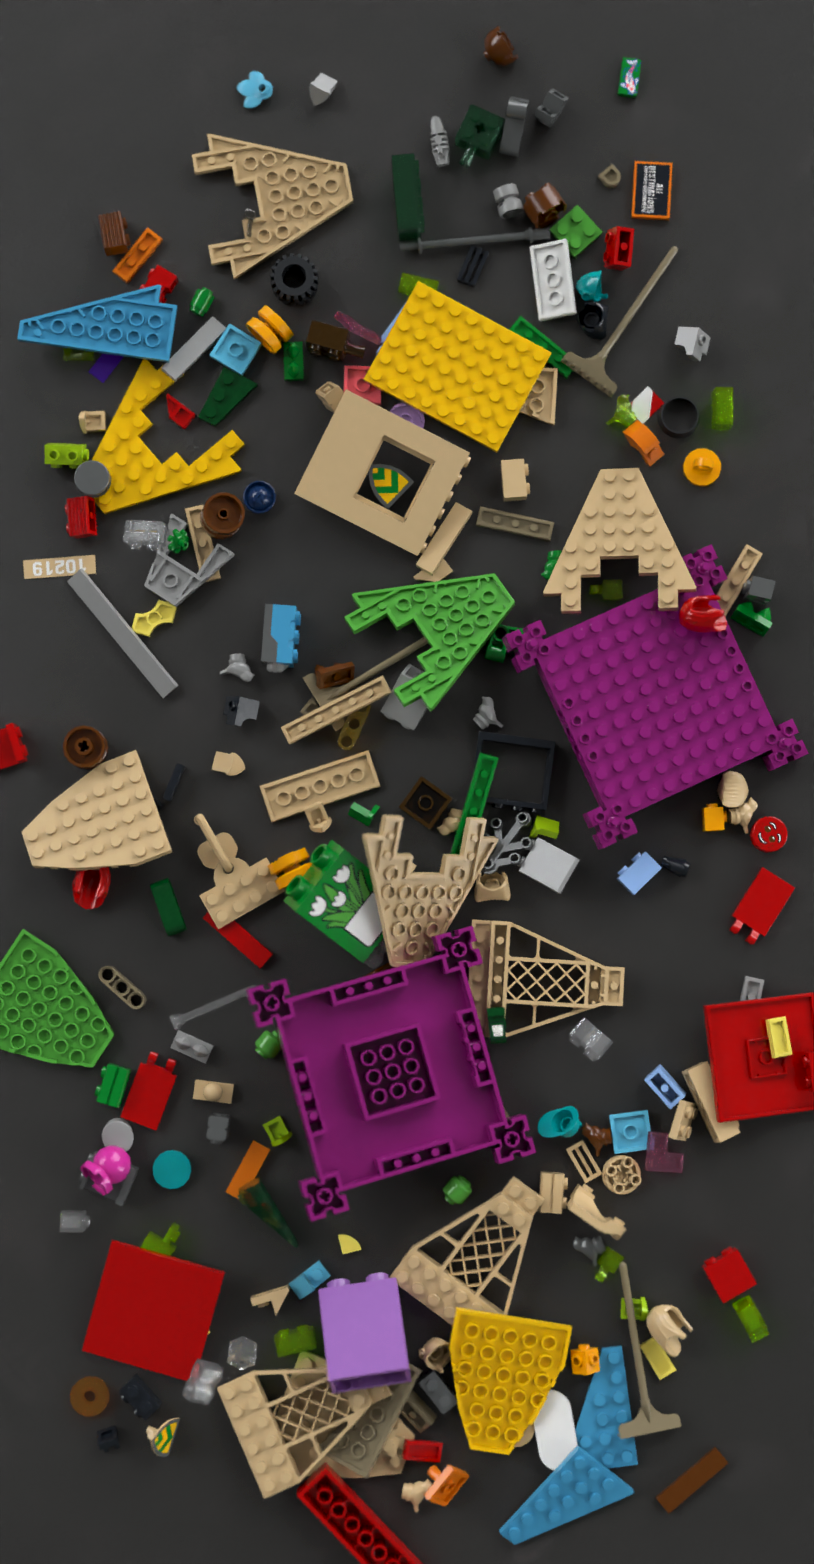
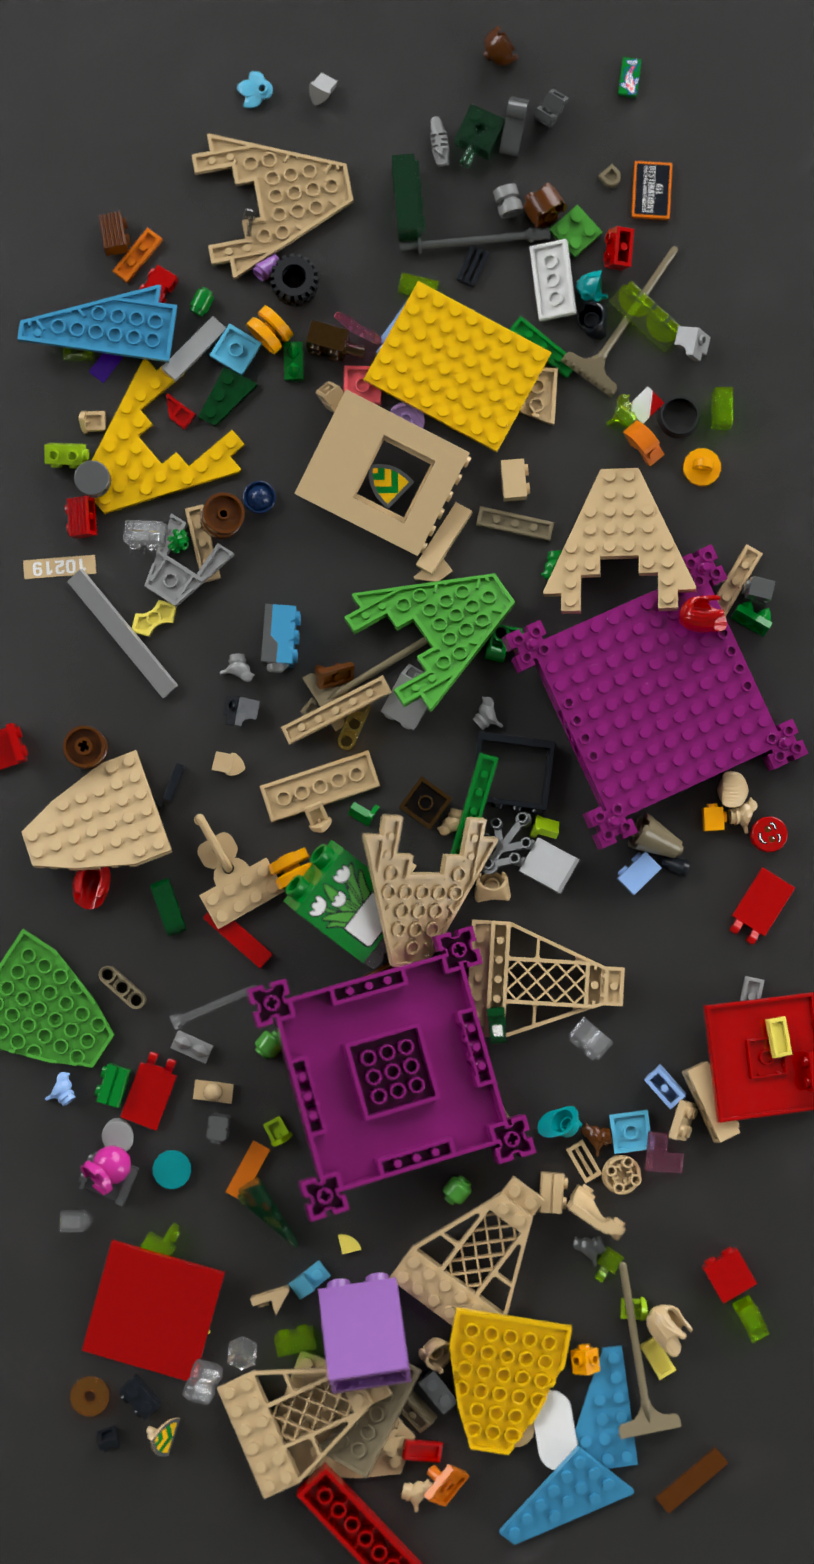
clear neon green plate [589,579,623,600] -> none
none -> light blue animal [45,1072,76,1106]
none -> medium lavender cone [253,254,280,281]
none -> clear neon green windscreen [609,281,680,352]
none -> dark tan cone [628,813,684,858]

